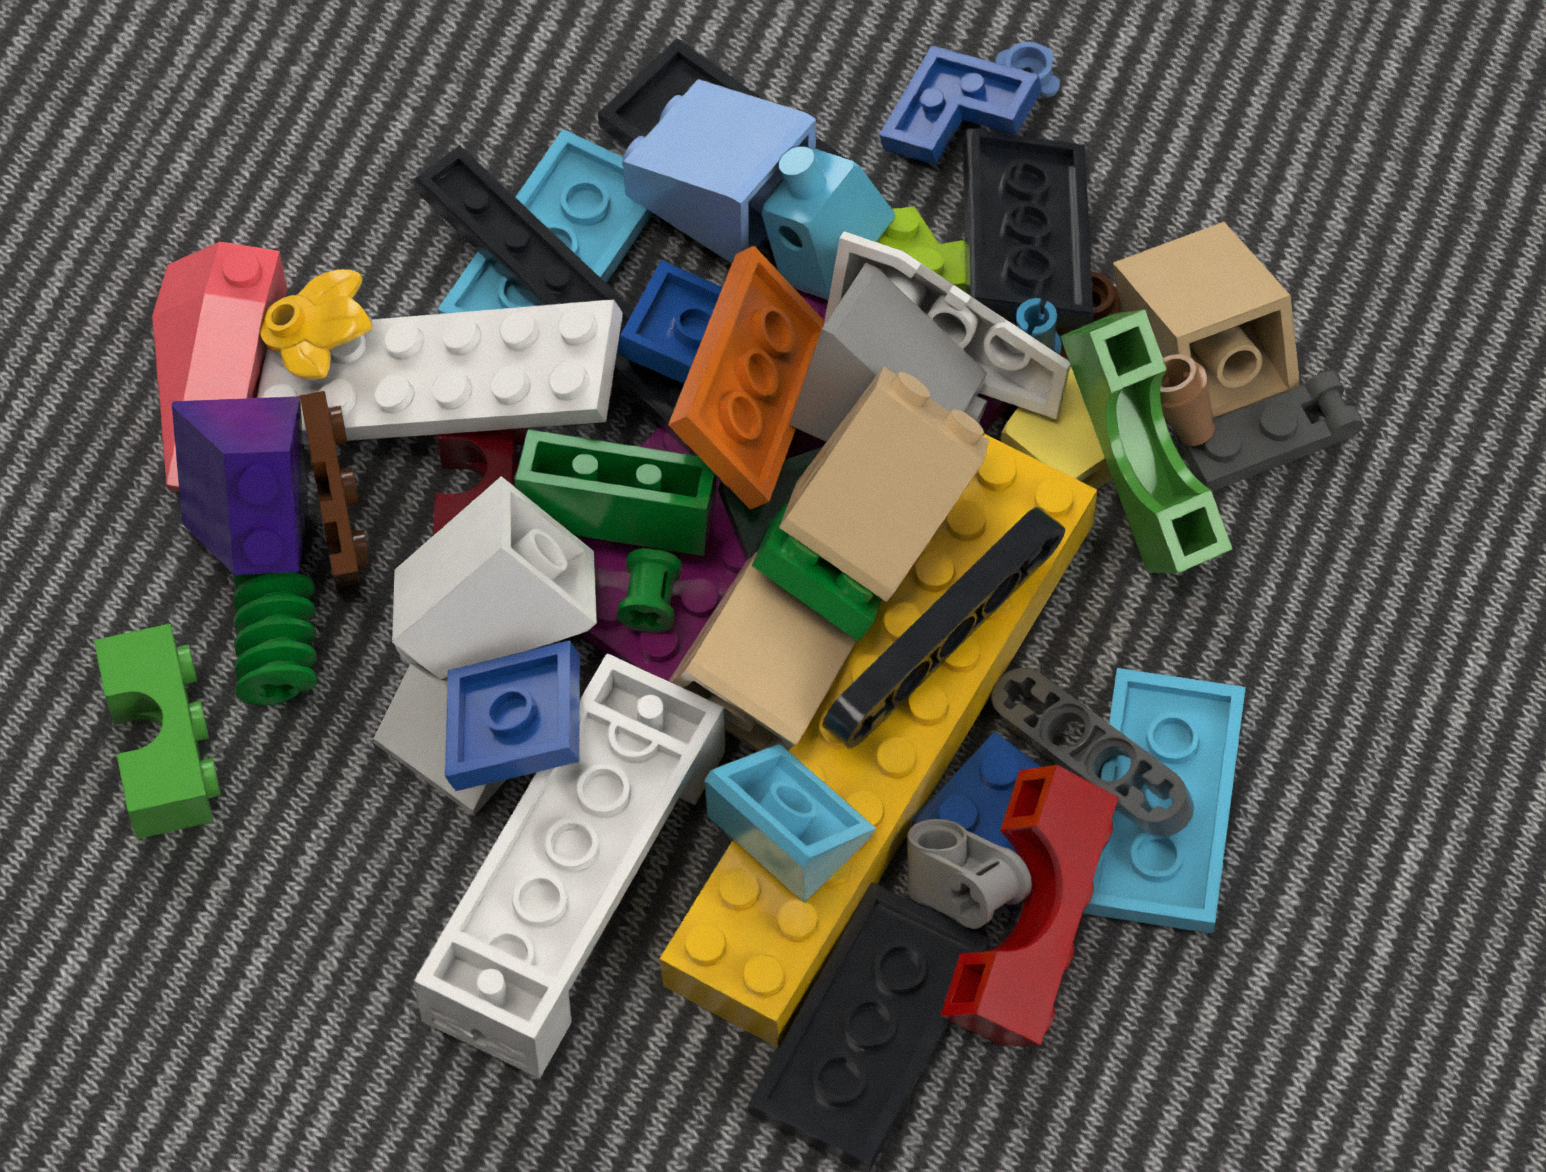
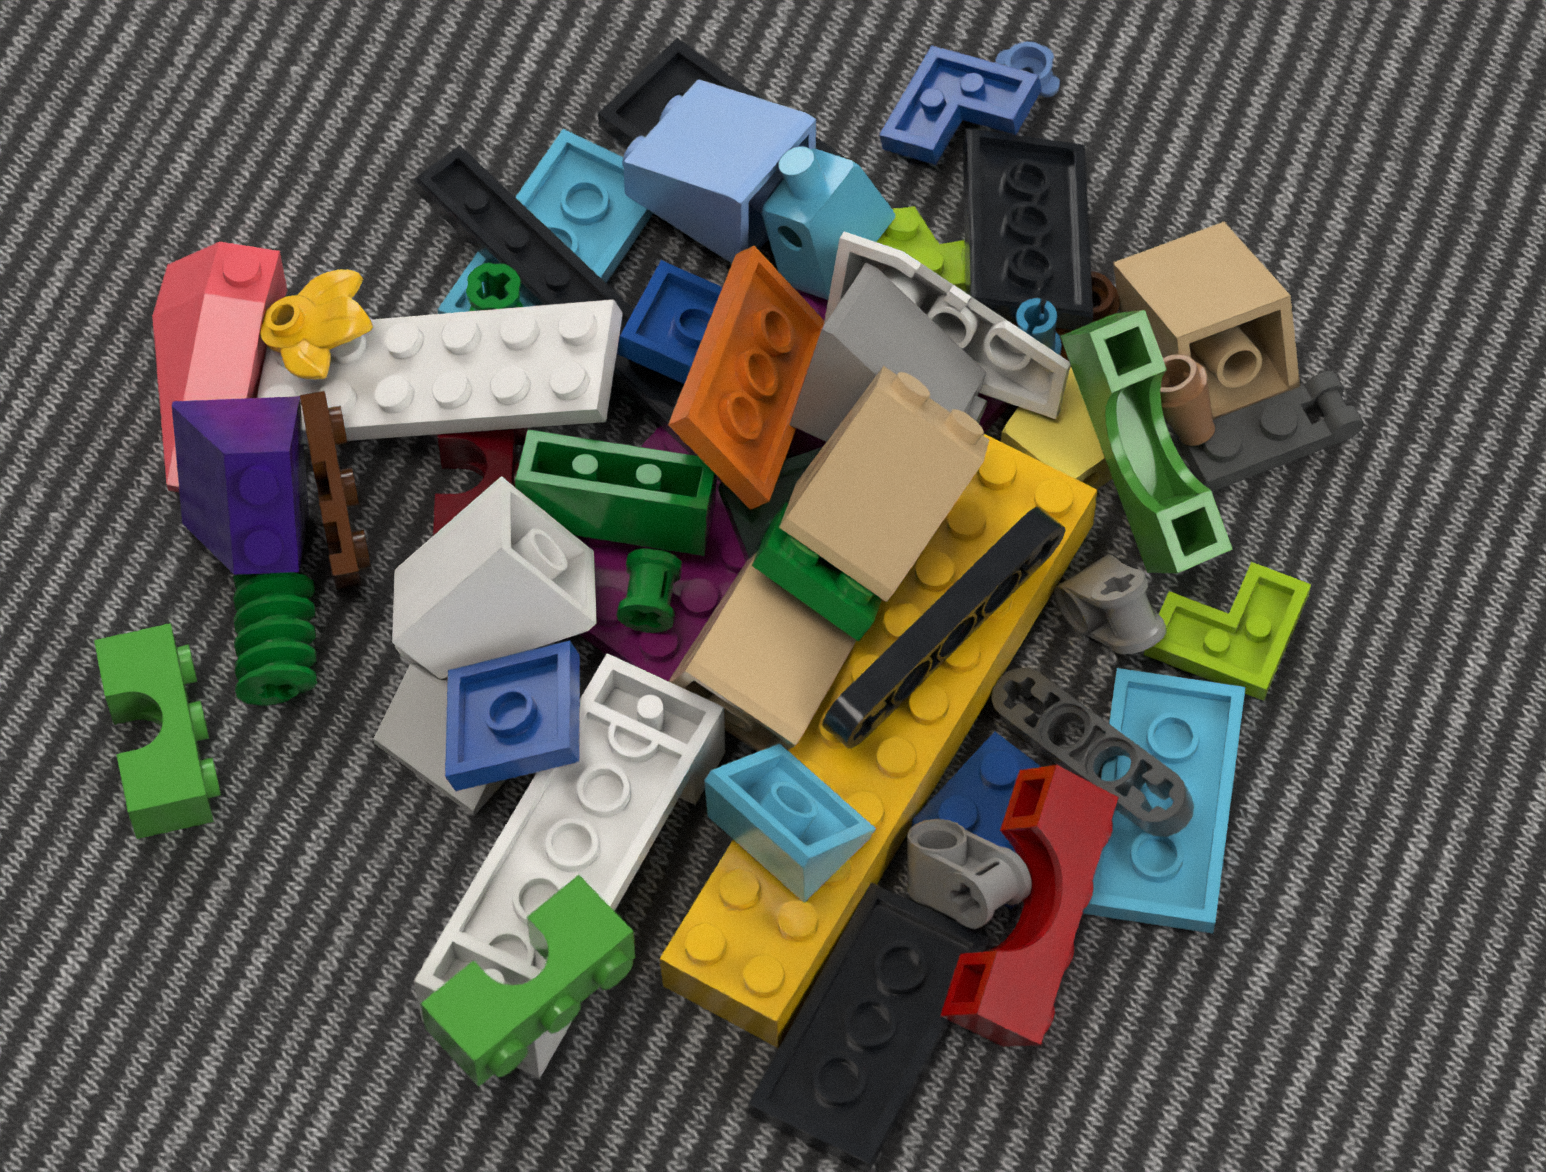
none -> bright green arch [420,875,635,1087]
none -> green bush [466,263,523,311]
none -> light grey piece [1054,555,1166,655]
none -> lime plate [1144,562,1311,701]

